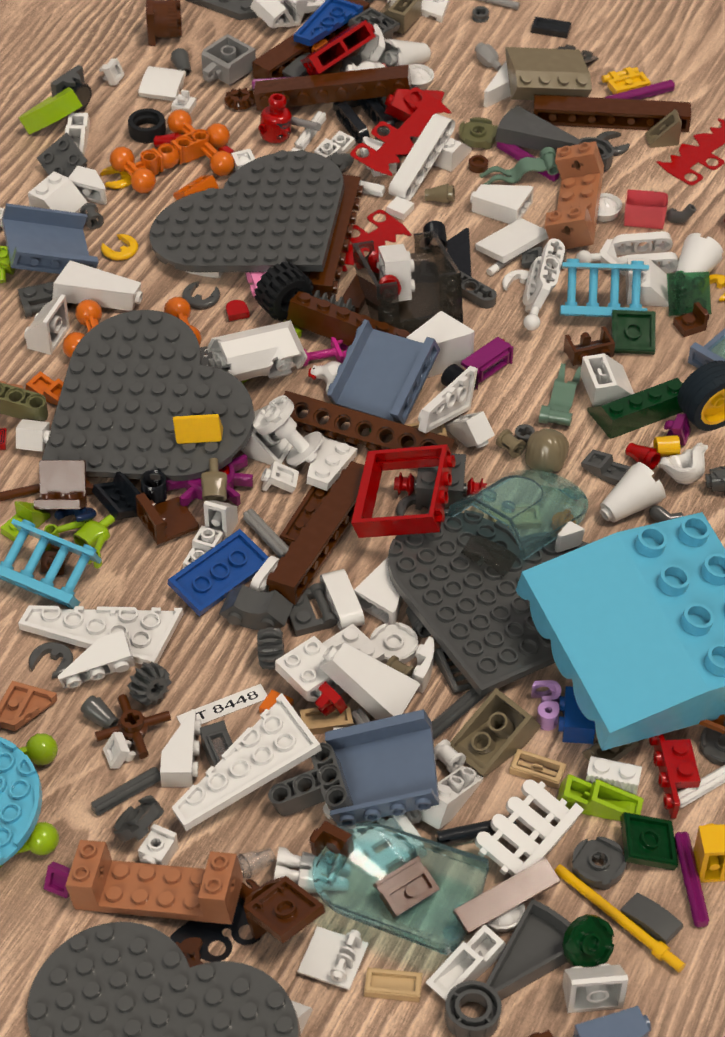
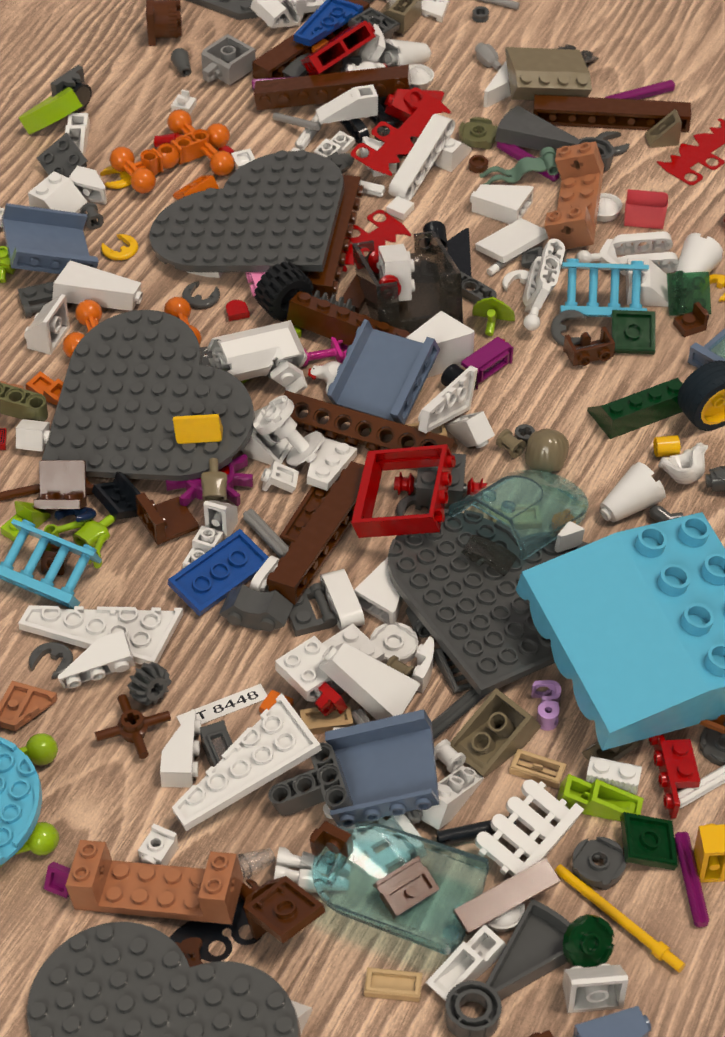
dark grey cone [81,695,119,729] -> none
dark grey axle [91,767,161,815] -> none
white tile [99,58,125,86] -> none
white tile [103,732,136,769] -> none
dark grey plate [113,795,164,842] -> none
black tyre [128,108,166,143] -> none
white slope [138,66,186,101] -> none
black piece [141,469,167,505] -> none
reddish brown gear [225,88,255,110] -> none
dark grey gear [257,627,285,670] -> none
red piece [258,93,292,144] -> none
white hinge [297,926,369,990] -> none
dark tan cone [425,184,455,204] -> none
black tile [531,17,571,39] -> none
sand green flag [539,363,581,427] -> none
blue brick [558,686,595,744] -> none
white slope [580,353,634,407] -> none
dark grey slope [581,450,630,486] -> none
yellow plate [601,67,651,94] -> none
dark grey slope [620,893,683,945] -> none
red cone [625,443,661,469] -> none
magenta tile [664,414,691,446] -> none
dark grey arm [666,204,696,223] -> none
none -> white bracket [270,360,308,394]
none -> white slope [316,84,378,124]
none -> lime shield [472,297,515,336]
none -> dark grey head [551,310,587,346]

